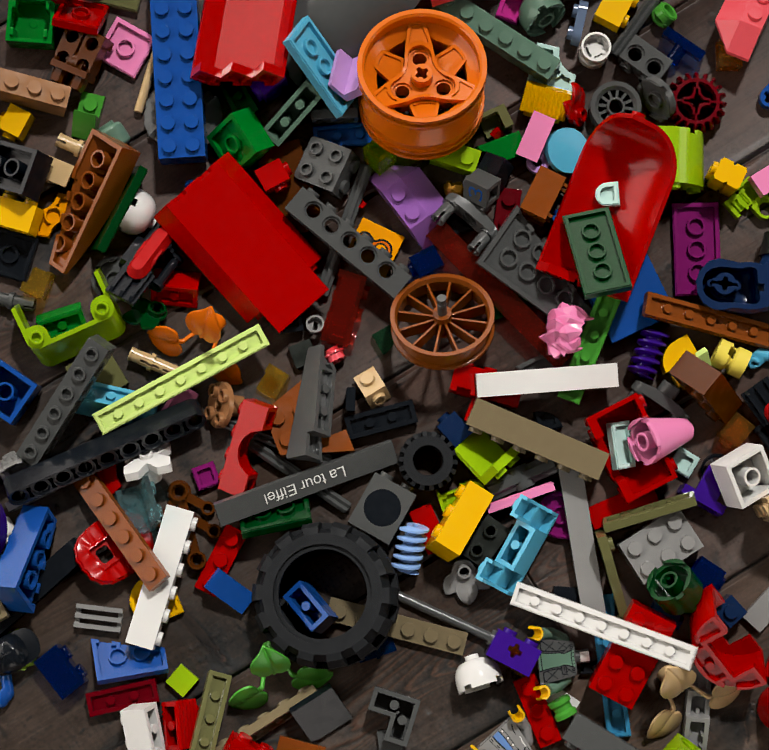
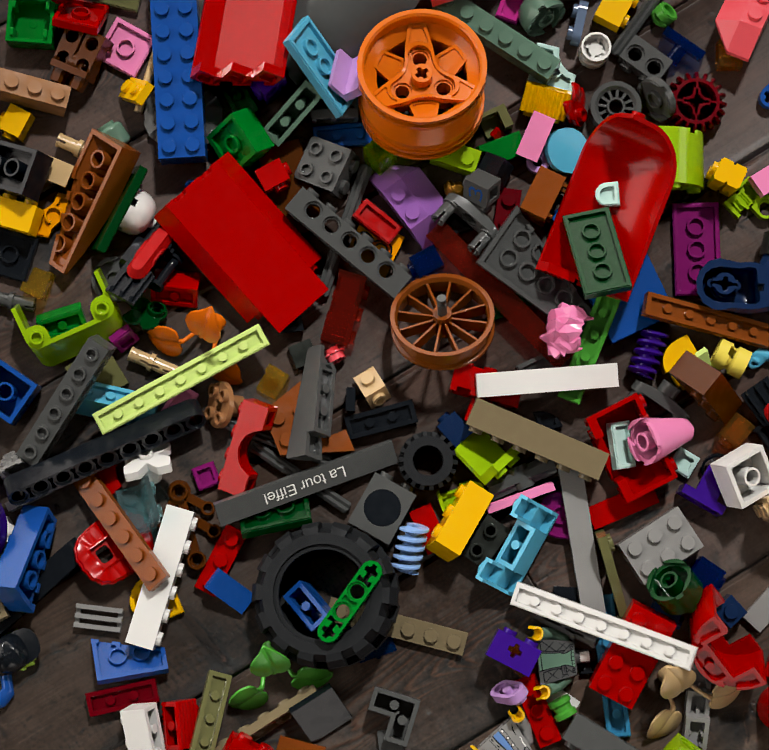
clear blue brick [33,643,89,700] -> none
bright green slope [72,91,106,141] -> none
lime tile [166,663,199,697] -> none
light grey hinge [306,315,325,335] -> none
clear green tile [372,324,394,356] -> none
dark grey bar [398,591,496,646] -> none
light grey plate [443,559,490,605] -> none
white cylinder [455,653,504,695] -> none
olive tile [603,491,697,533] -> none
none -> magenta tile [108,323,140,353]
none -> yellow plate [119,77,155,106]
none -> green beam [317,560,383,643]
none -> red tile [351,198,403,247]
none -> lavender plate [490,680,528,706]
none -> dark grey pin [530,612,600,648]

